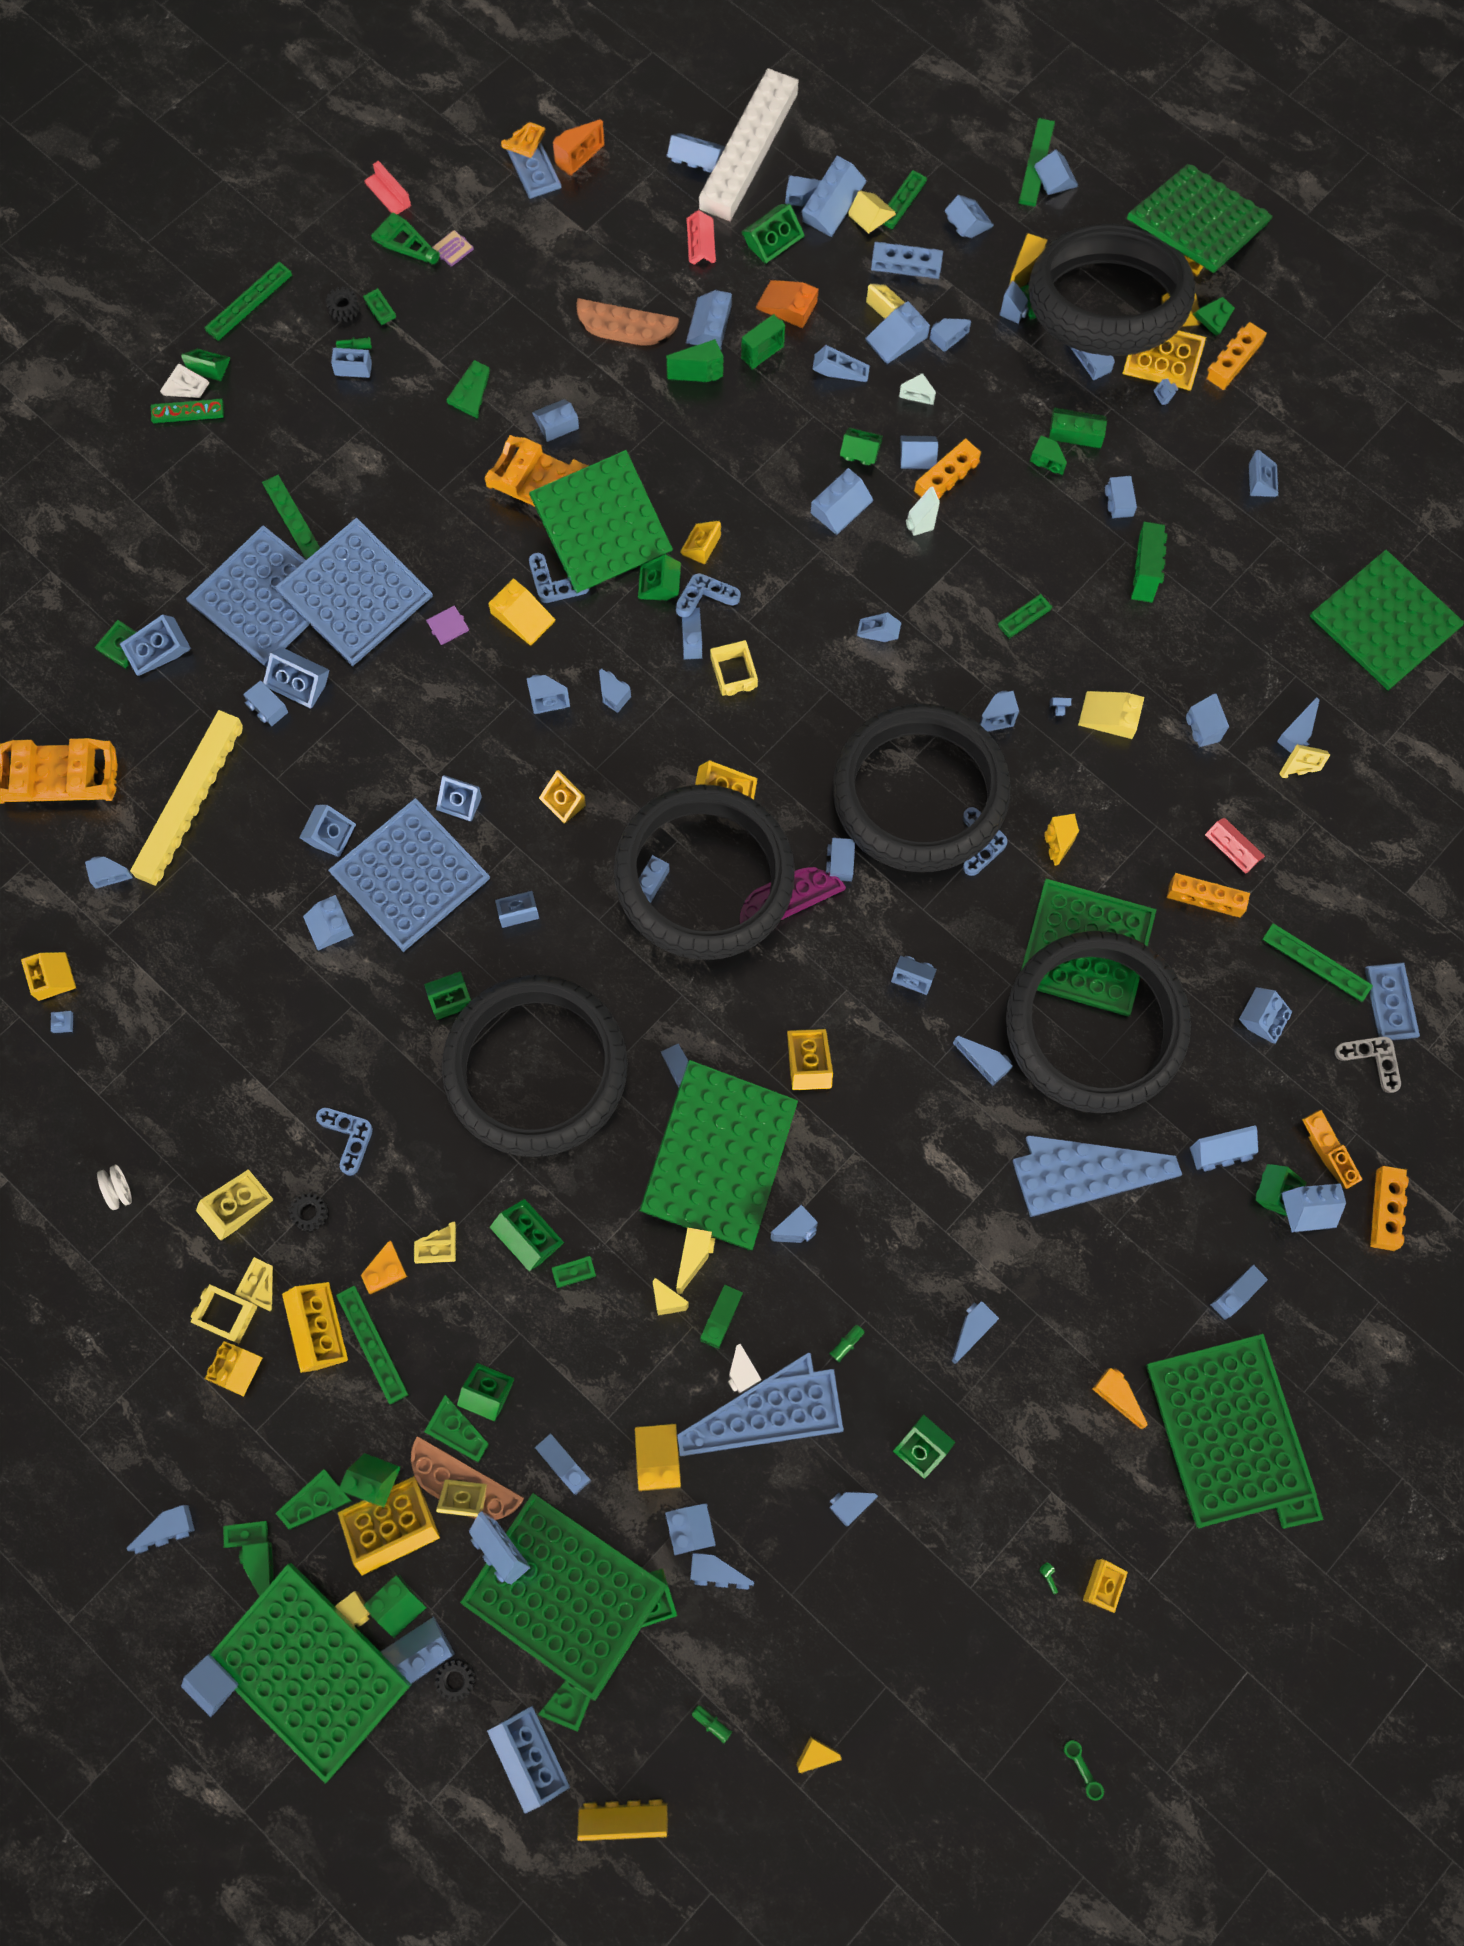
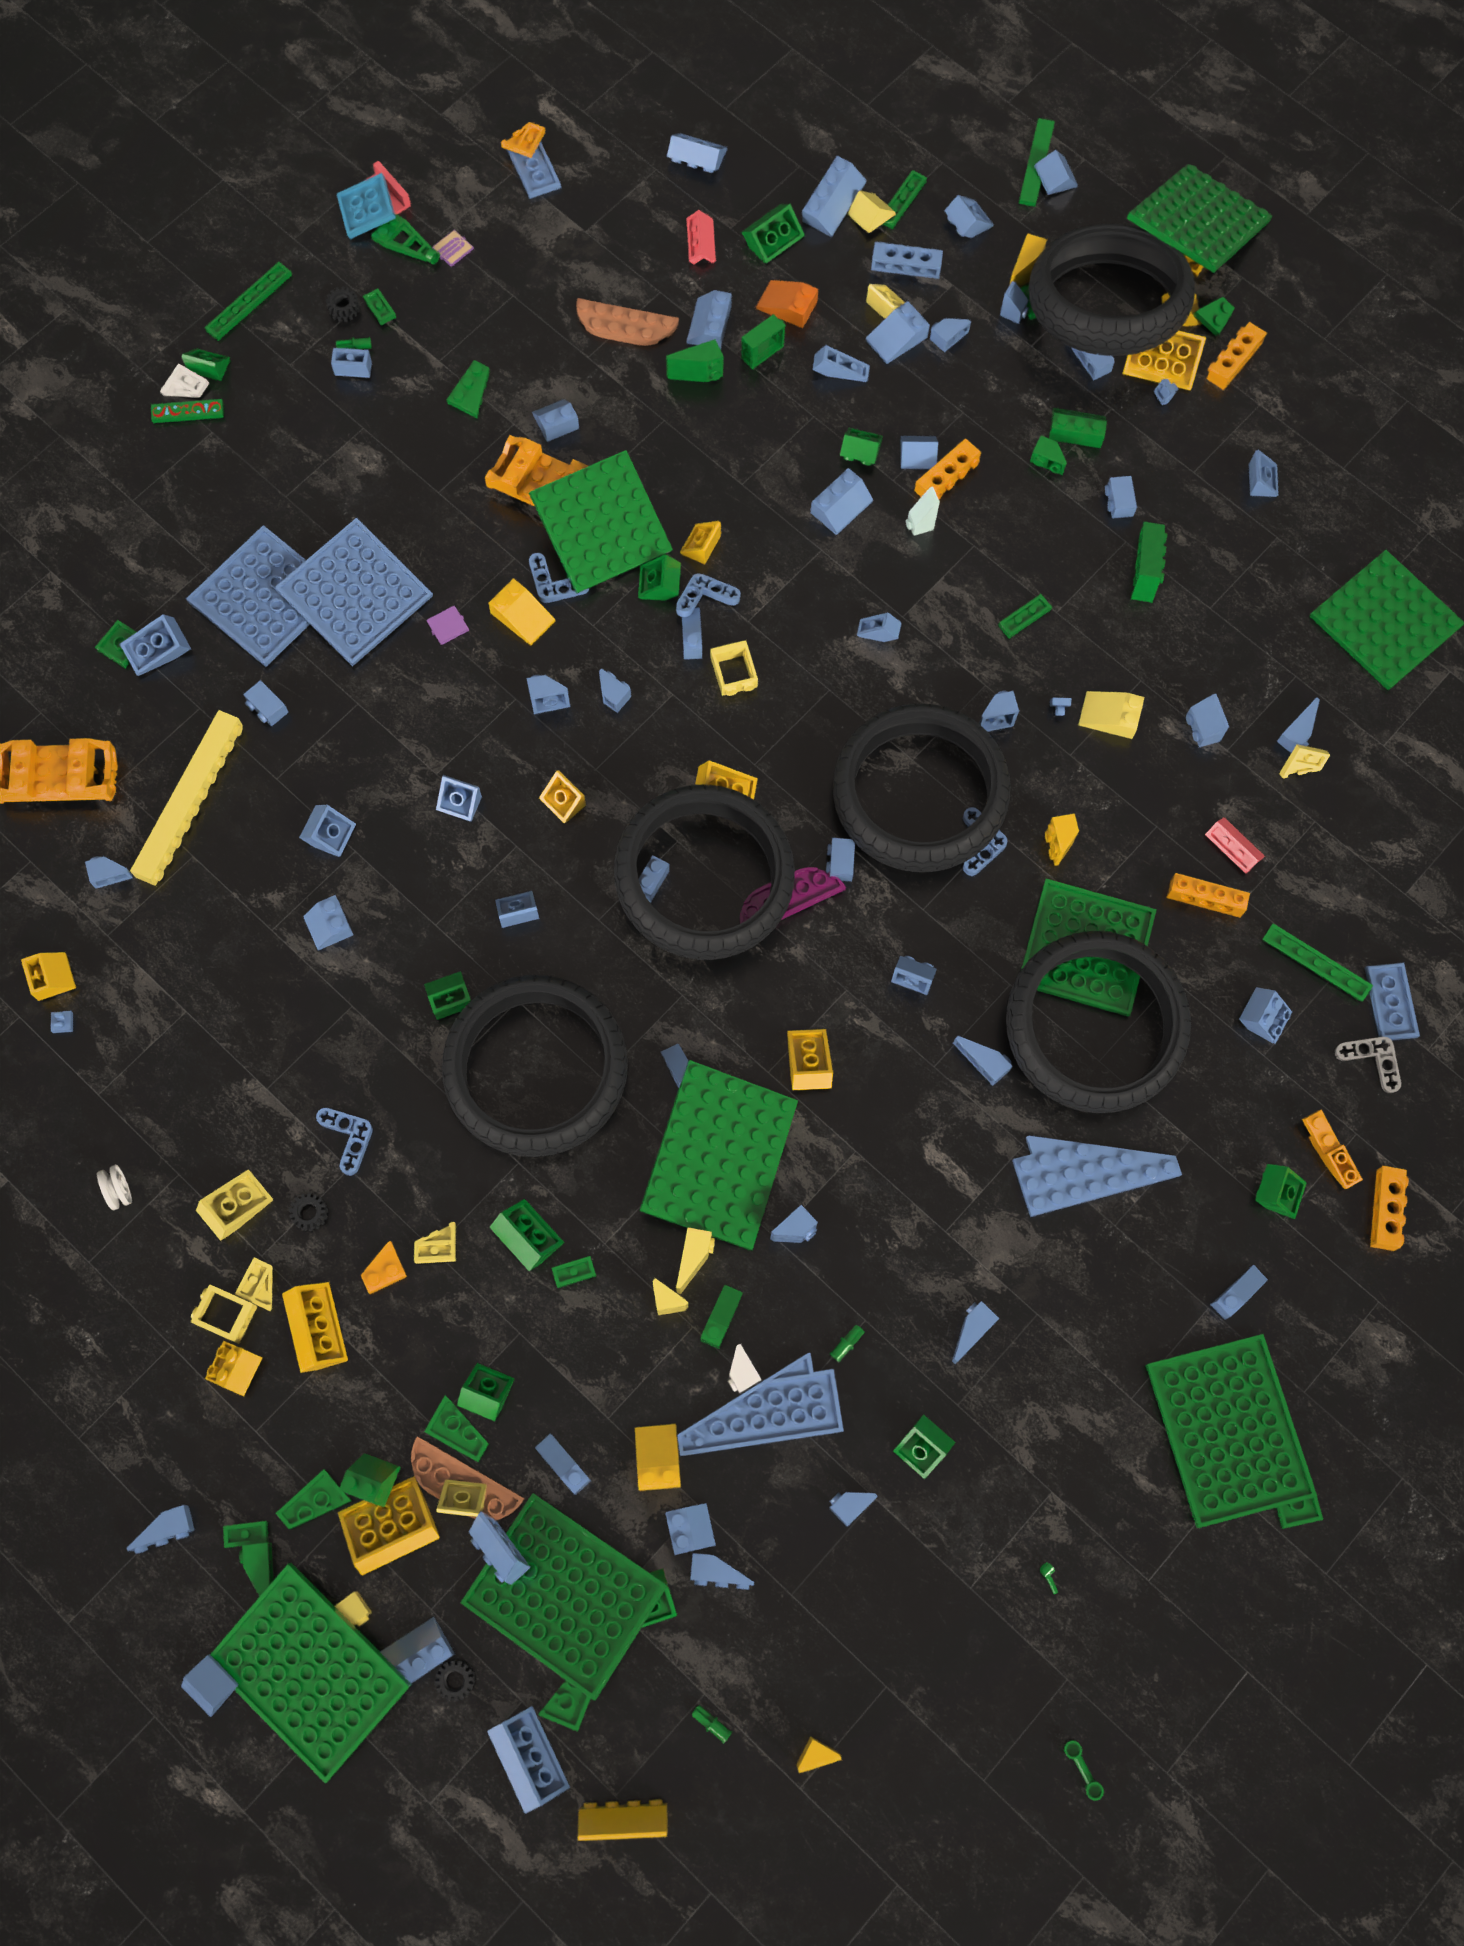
green plate [262,475,320,560] -> none
medium blue slope [263,647,329,708] -> none
medium blue plate [328,798,490,952] -> none
green plate [336,1285,409,1405] -> none
green slope [363,1575,427,1638] -> none
orange slope [553,120,604,176] -> none
white brick [699,69,798,221] -> none
medium blue slope [786,176,821,206] -> none
light aqua slope [899,374,936,405] -> none
yellow slope [1083,1559,1128,1613] -> none
light orange slope [1092,1368,1148,1429] -> none
medium blue slope [1190,1125,1258,1171] -> none
medium blue slope [1281,1184,1346,1232] -> none
none -> dark azure plate [337,173,396,239]

